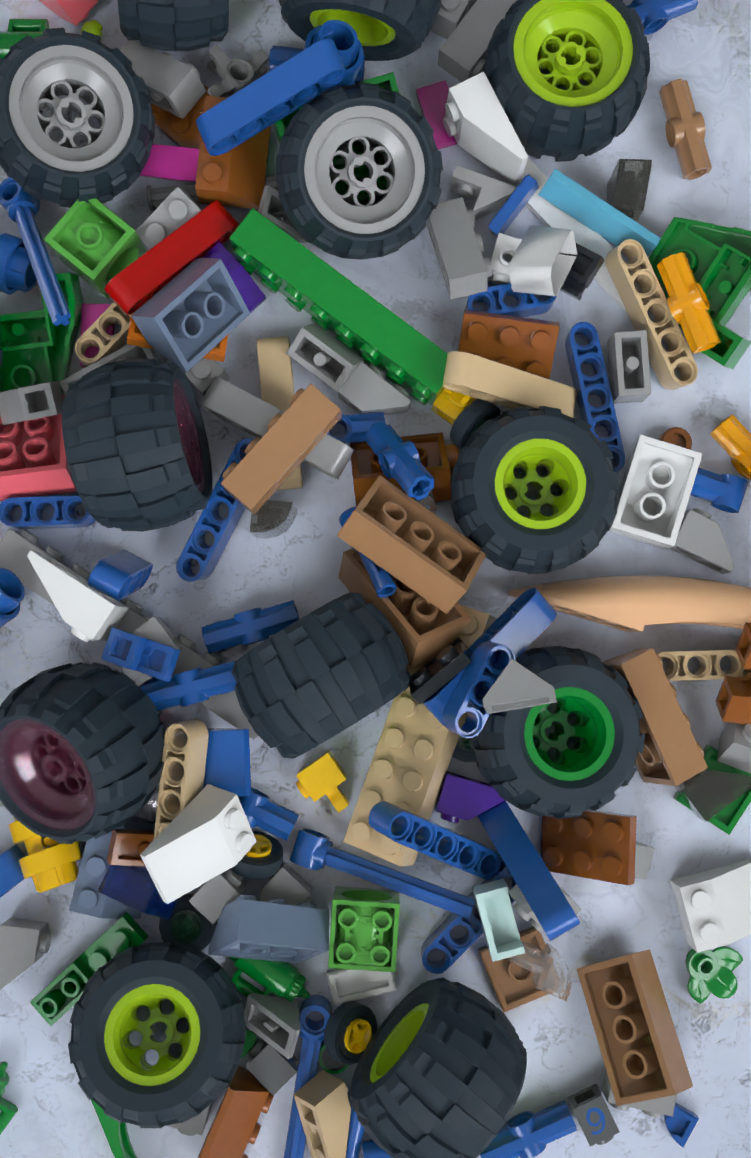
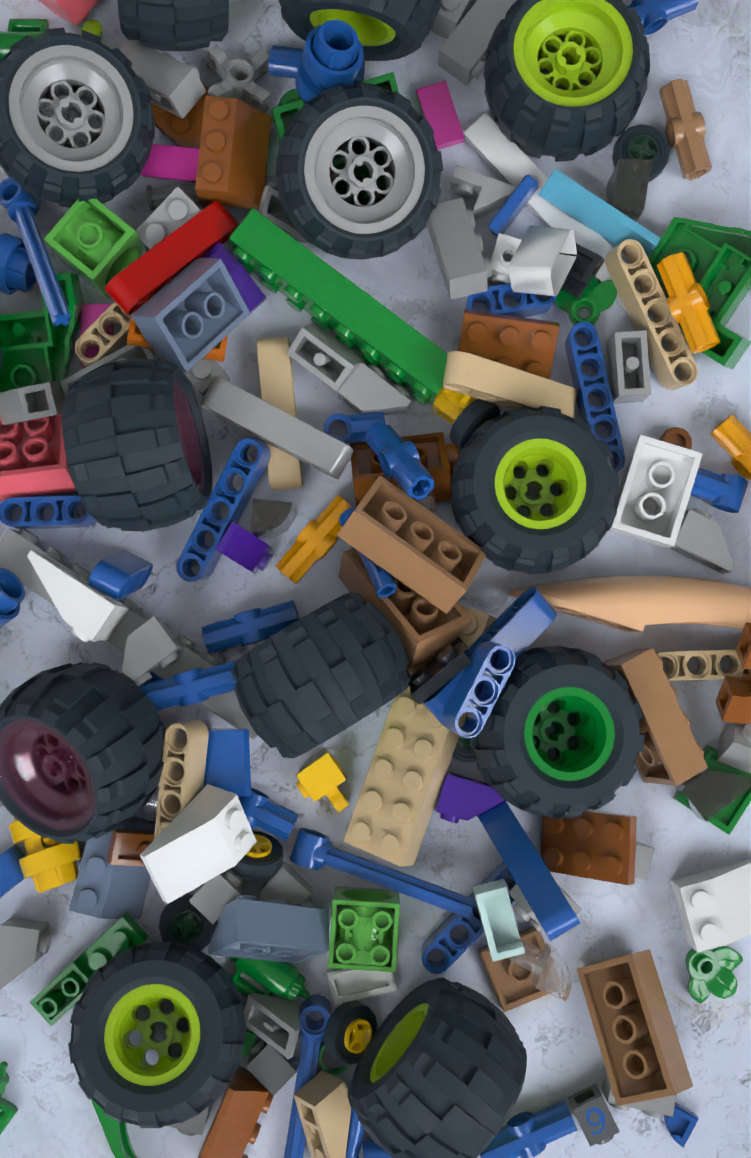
clear blue slope [98,865,178,920] -> none
blue slope [101,627,181,682] -> none
blue beam [196,39,348,156] -> none
medium nougat brick [221,384,342,515] -> none
blue beam [368,801,501,880] -> none
white slope [443,72,528,186] -> none
light grey slope [482,659,557,714] -> none
none -> dark purple slope [215,521,273,574]
none -> light orange piece [275,495,352,584]
none -> green plate [555,277,617,325]
none -> black wheel [612,124,670,184]

